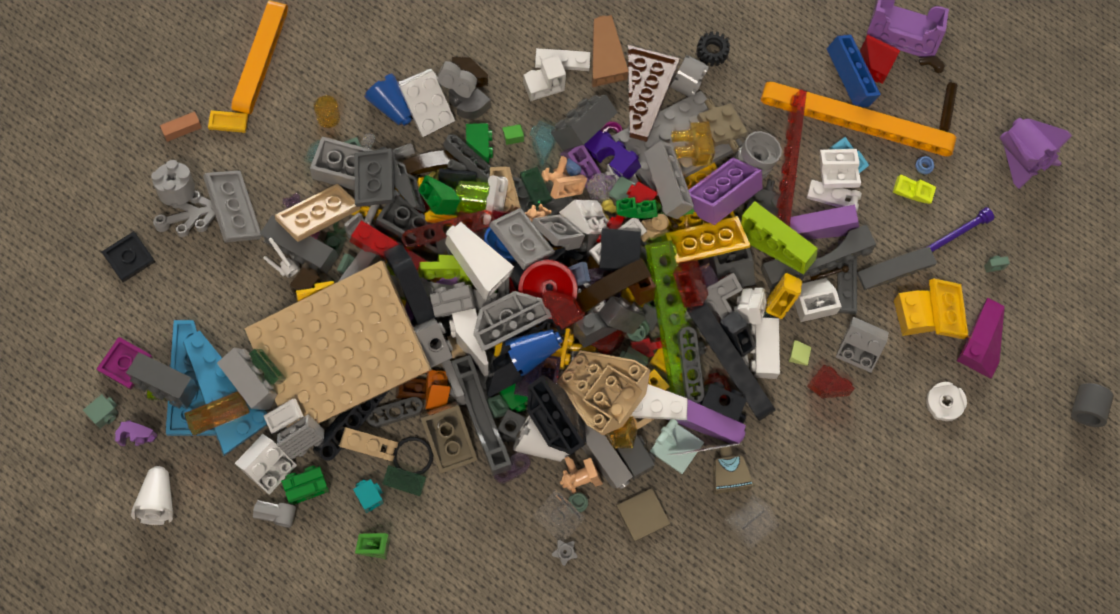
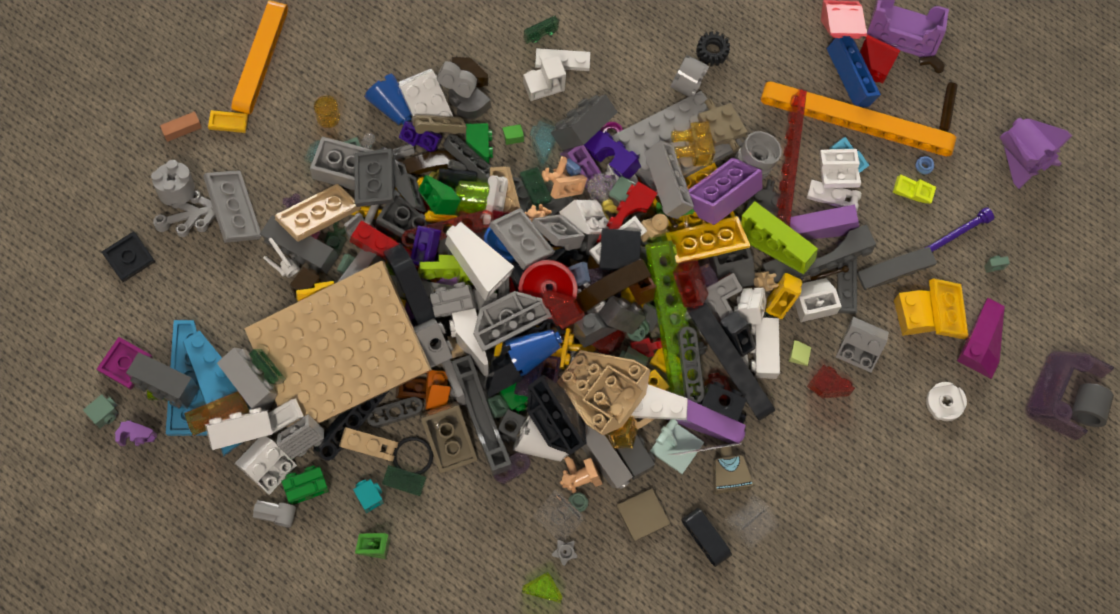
white cone [131,466,173,525] -> none
medium nougat slope [592,15,629,87] -> none
green slope [616,197,658,218] -> none
wing [628,45,680,142] -> none
none -> white brick [205,407,273,450]
none -> dark purple slope [399,121,442,152]
none -> dark tan plate [411,115,467,134]
none -> dark purple slope [411,226,441,266]
none -> clear neon green slope [522,572,563,603]
none -> clear green plate [523,15,559,44]
none -> black beam [681,508,732,567]
none -> tan plate [754,271,779,291]
none -> slope [821,0,867,39]
none -> windscreen [1025,351,1114,441]

